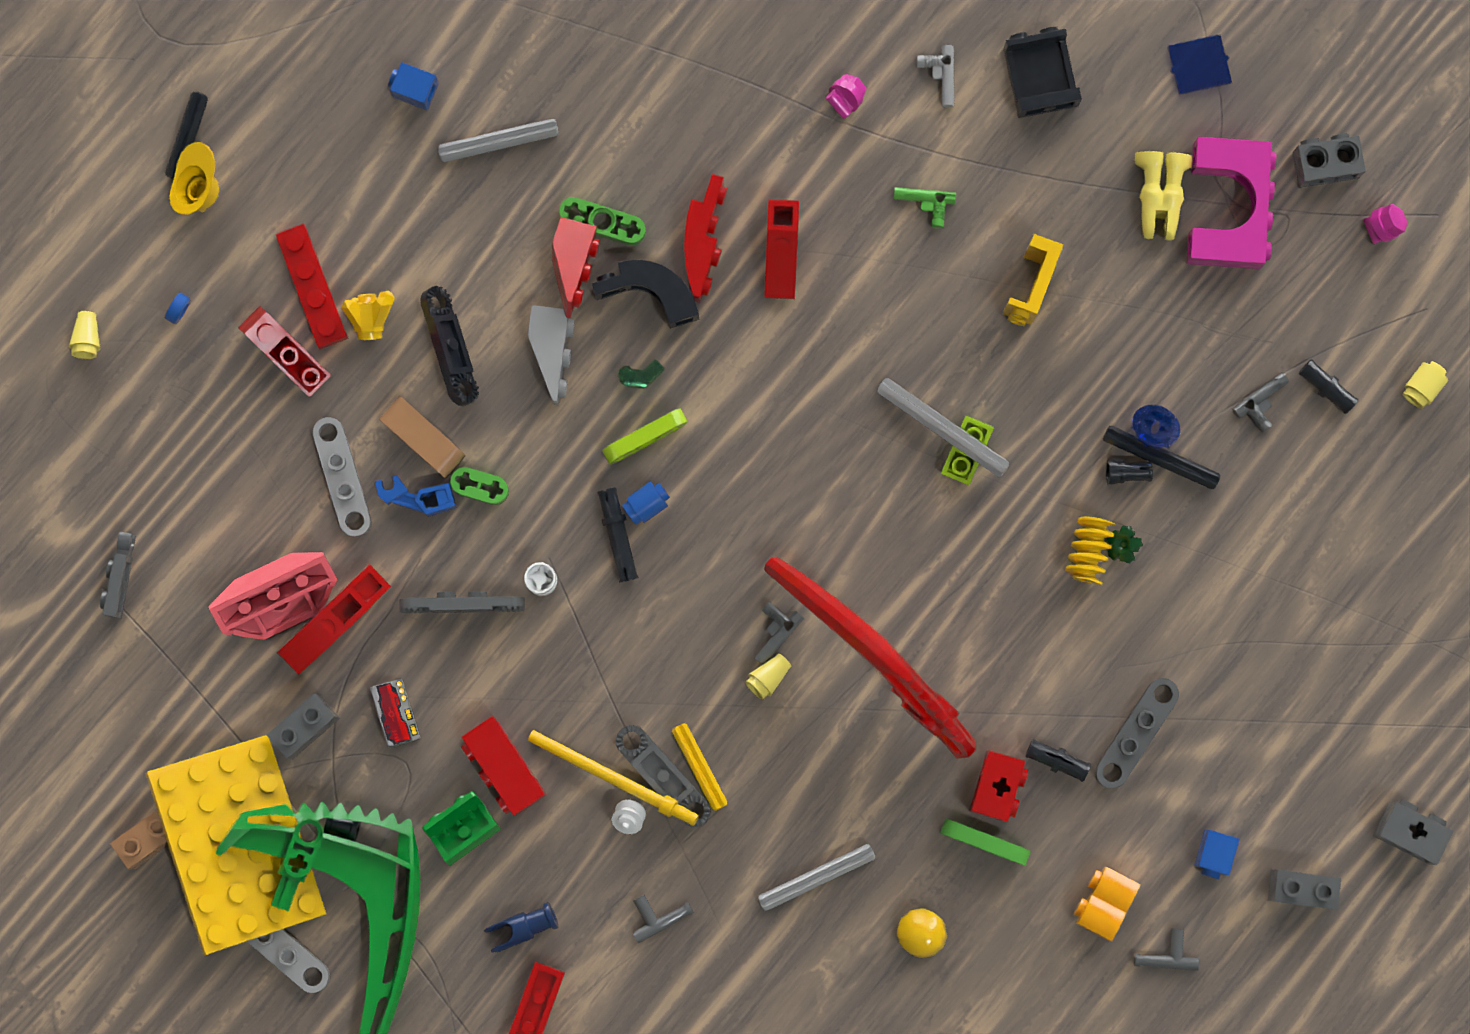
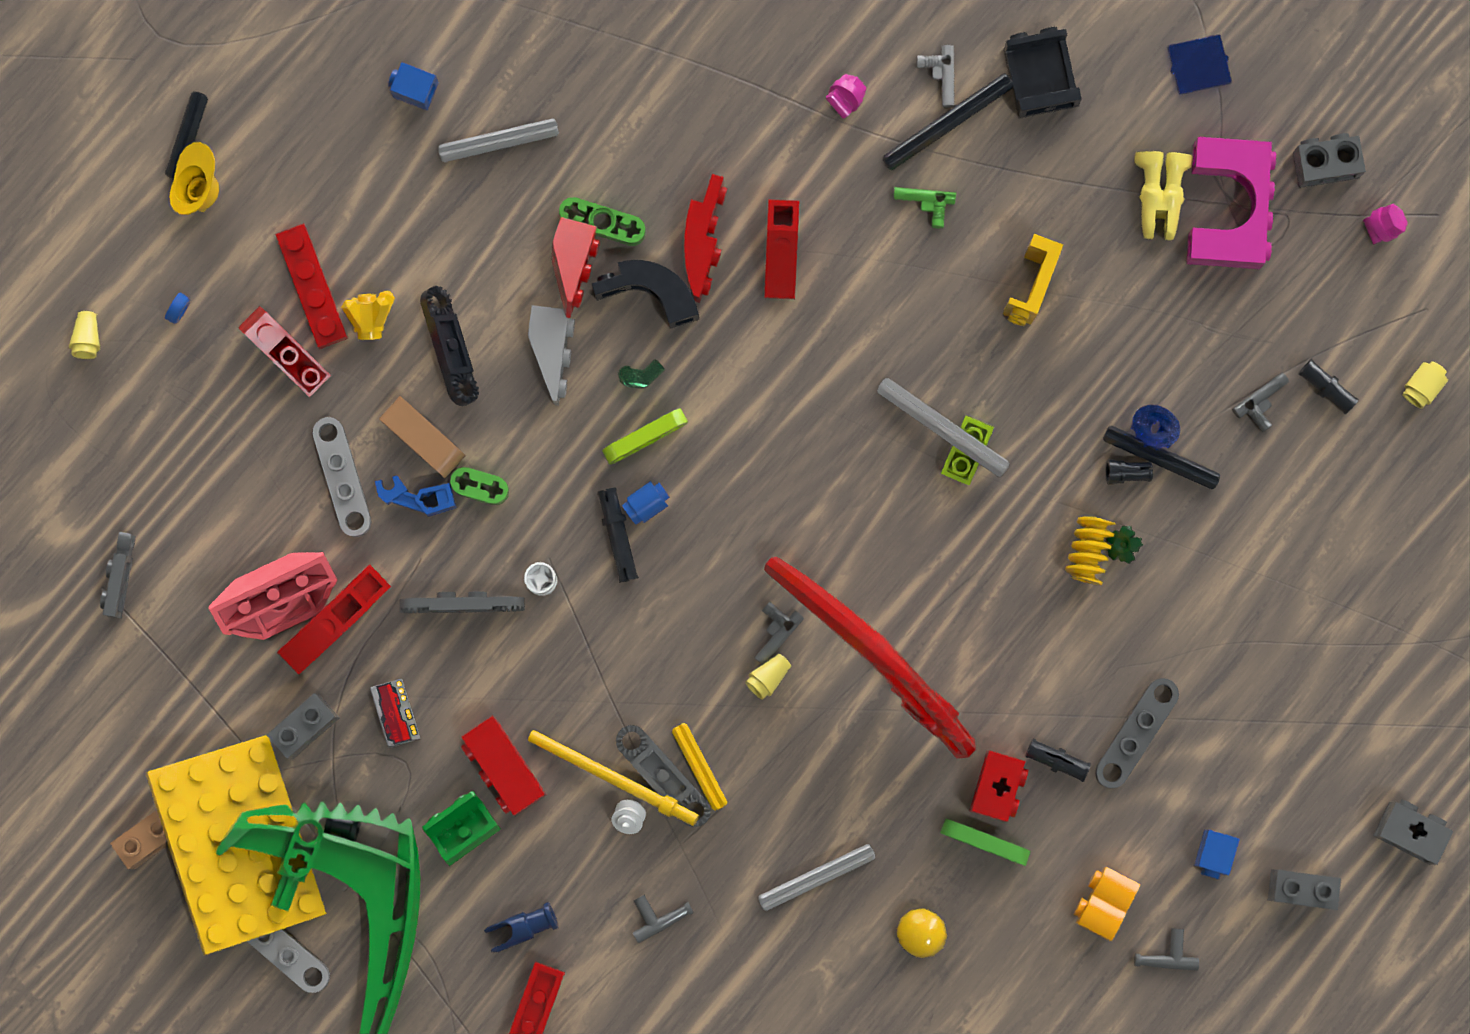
none -> black axle [883,74,1013,170]

